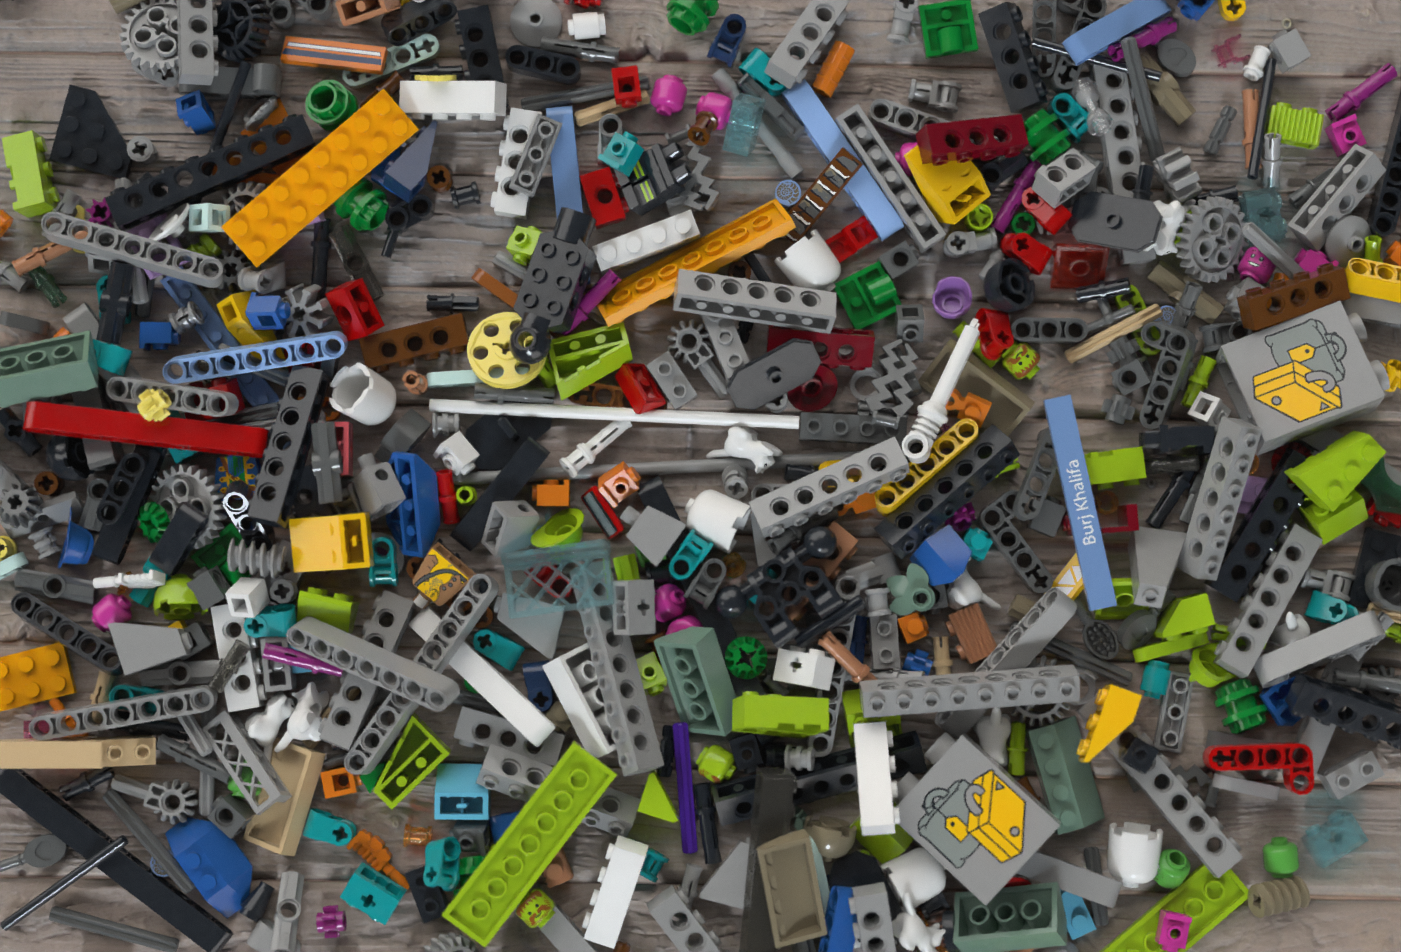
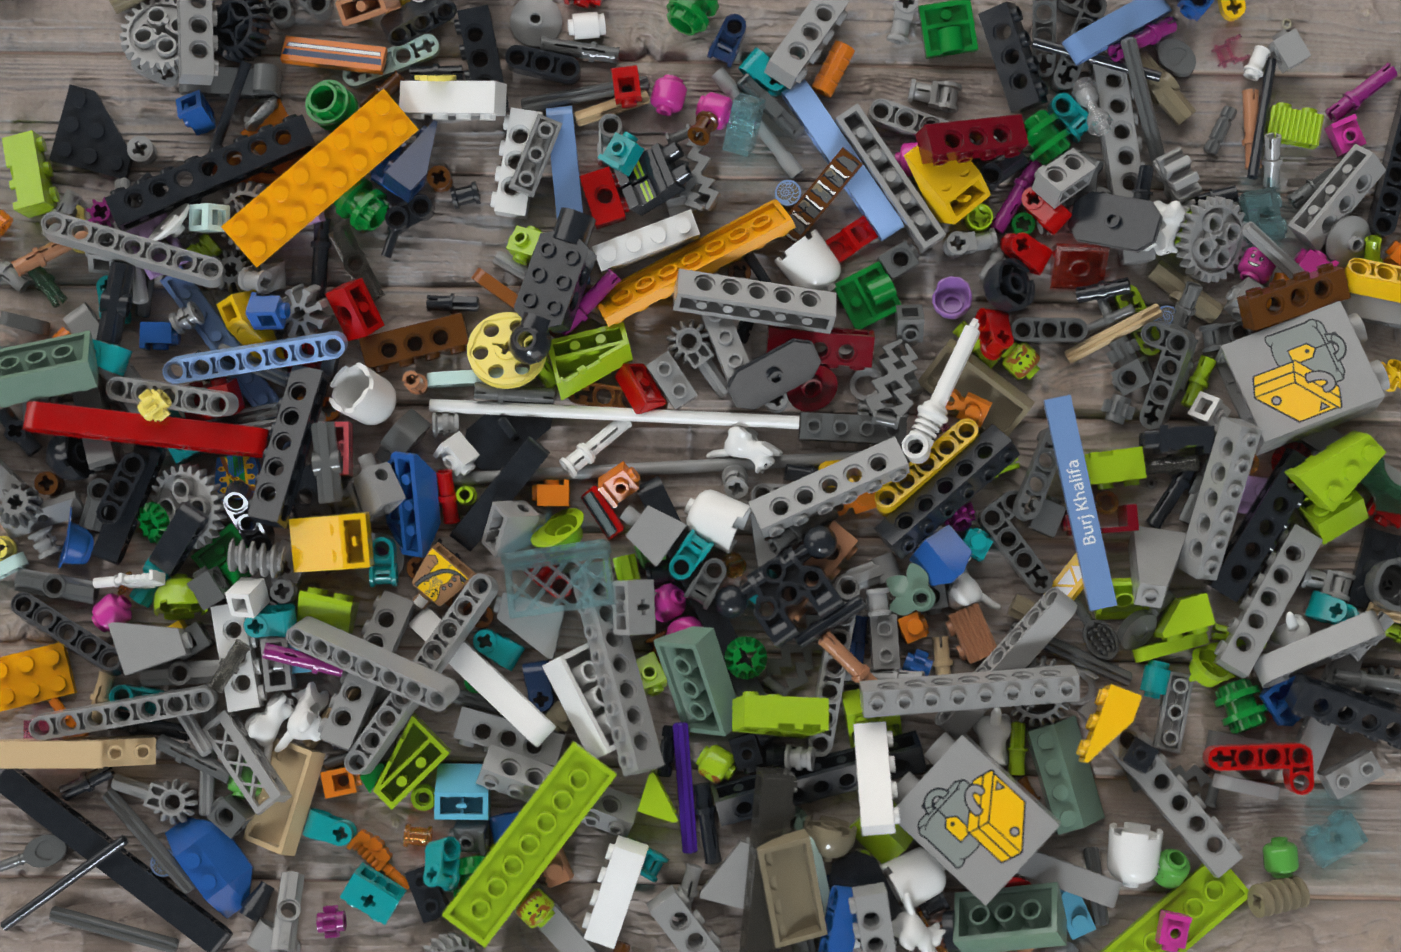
white brick [773,645,835,691] -> none
none -> lime plate [411,784,435,811]

